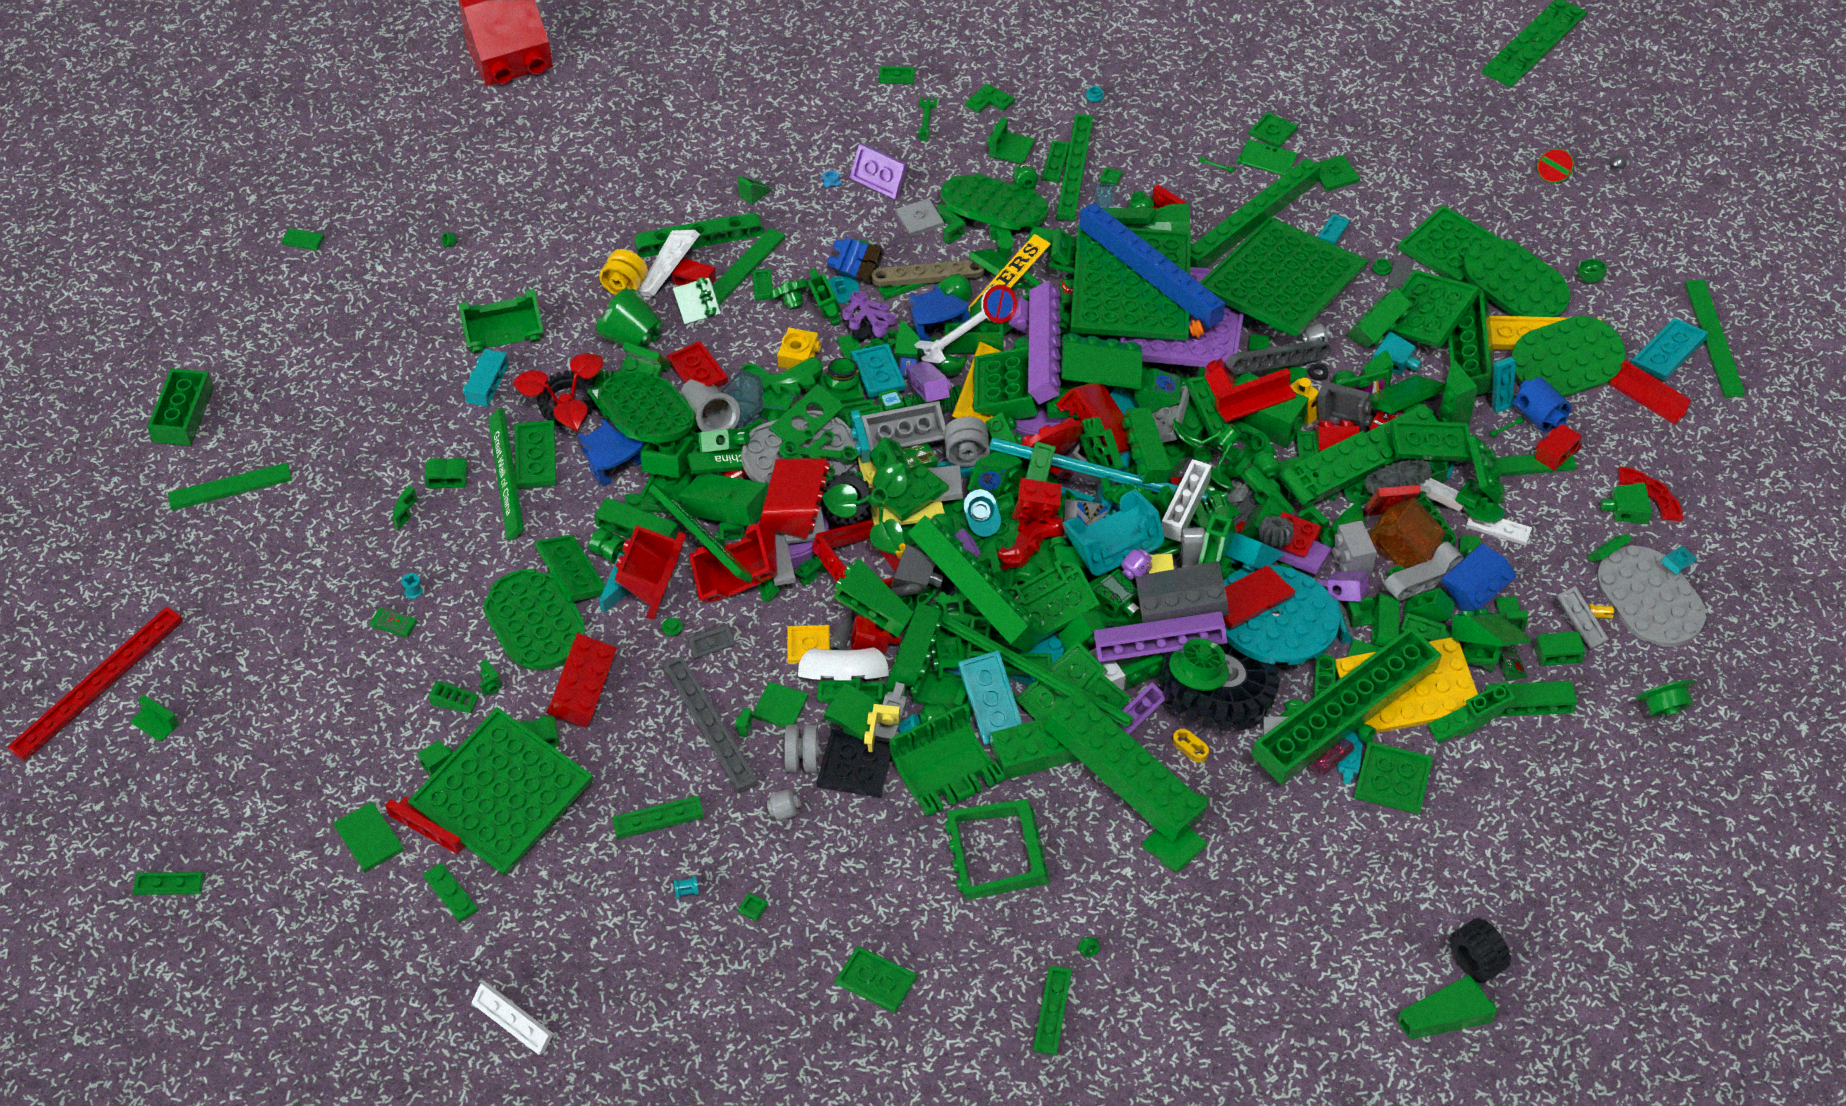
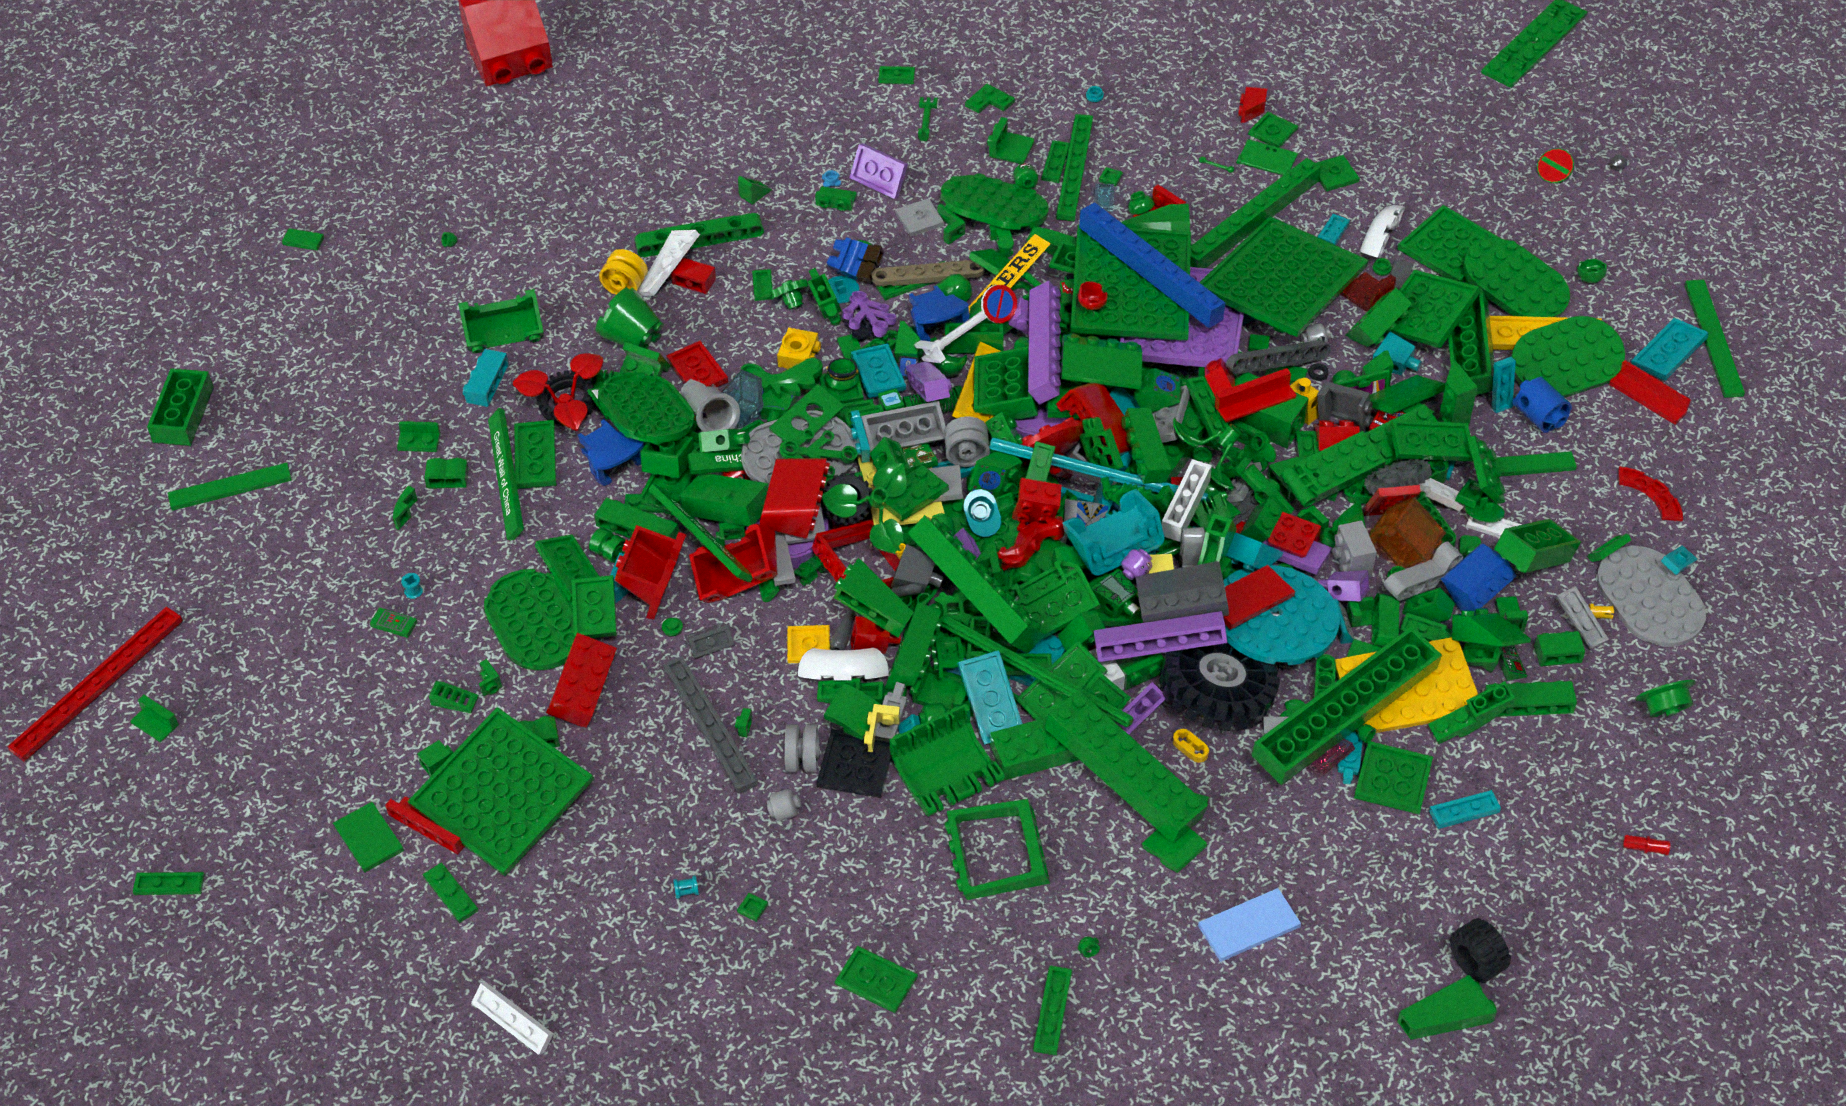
green plate [612,796,704,840] -> none
hinge [673,277,721,324] -> none
green tile [712,228,785,306] -> none
green tile [752,682,809,728] -> none
green plate [1049,536,1069,552] -> none
green plate [1051,227,1072,267] -> none
green tile [1103,208,1157,224] -> none
green piece [1169,638,1229,691] -> none
orange plate [1189,320,1204,339] -> none
green head [1252,451,1281,480] -> none
dark grey gear [1258,515,1294,548] -> none
green hinge [1489,417,1524,438] -> none
red hinge [1535,424,1582,471] -> none
green torso [1600,483,1652,524] -> none
none -> green bracket [397,421,441,452]
none -> green plate [571,575,617,638]
none -> green bracket [815,186,857,211]
none -> red hair [1078,281,1107,310]
none -> light blue tile [1198,888,1301,962]
none -> red slope [1238,86,1267,123]
none -> clear red bracket [1340,272,1396,312]
none -> white brick [1360,205,1405,258]
none -> teal plate [1429,790,1501,829]
none -> green brick [1494,519,1581,573]
none -> red axle [1623,835,1670,855]

